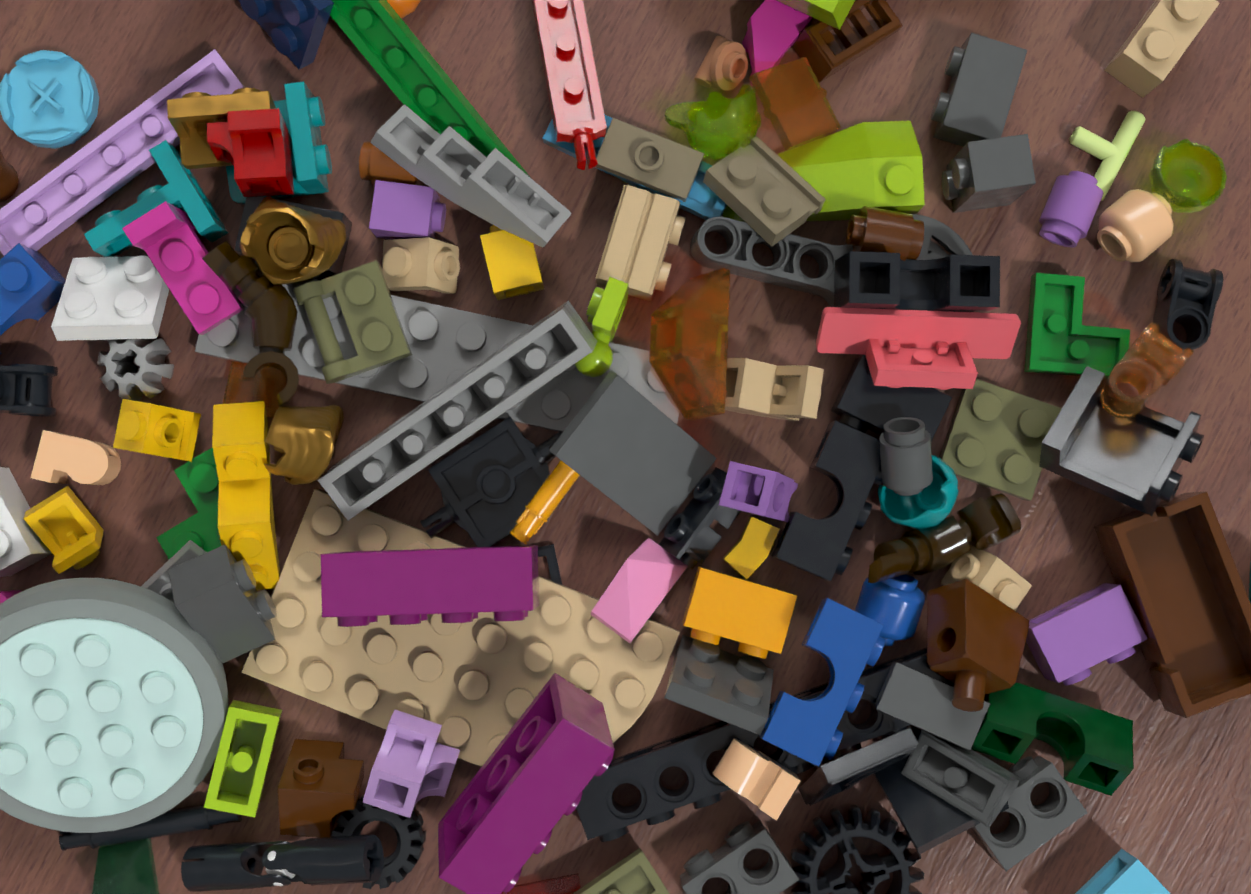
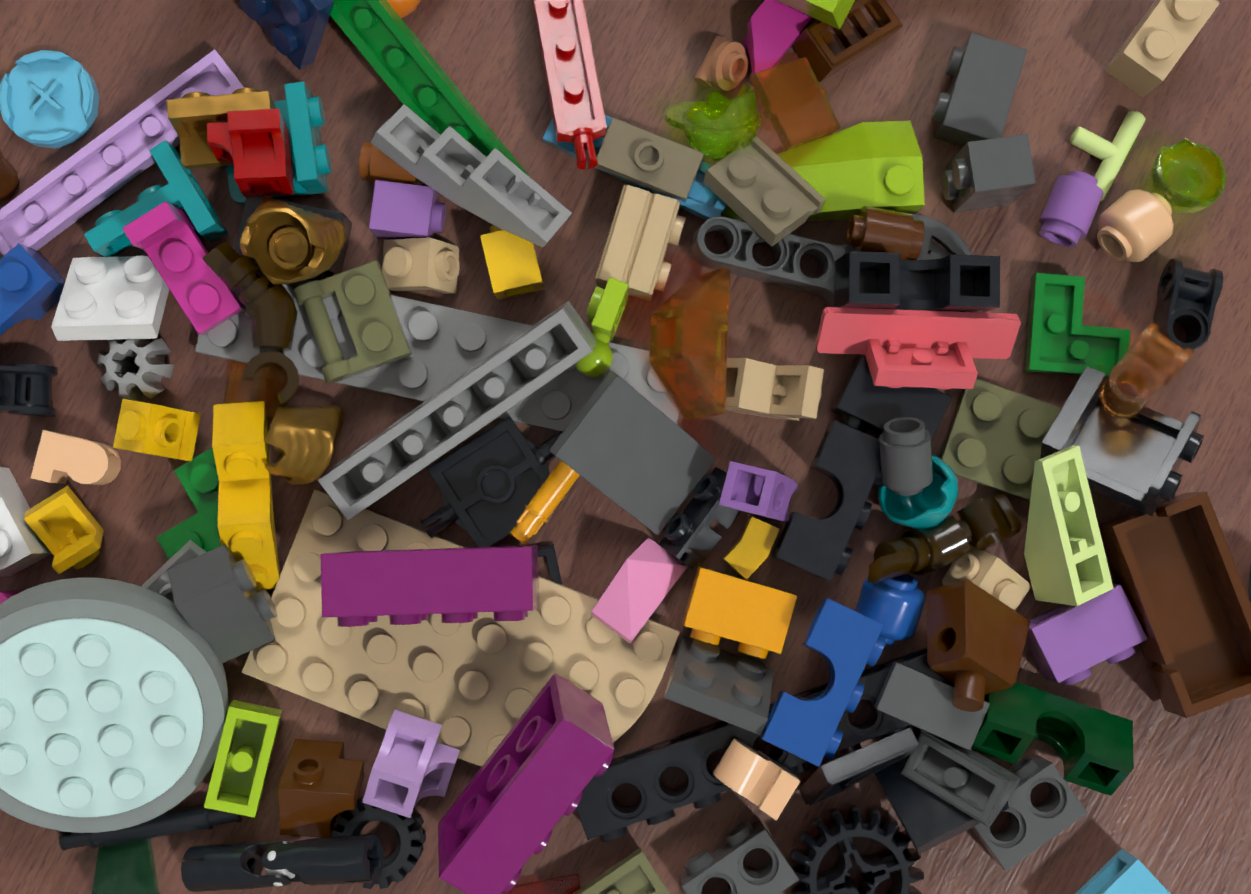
none -> yellowish green slope [1024,445,1114,606]

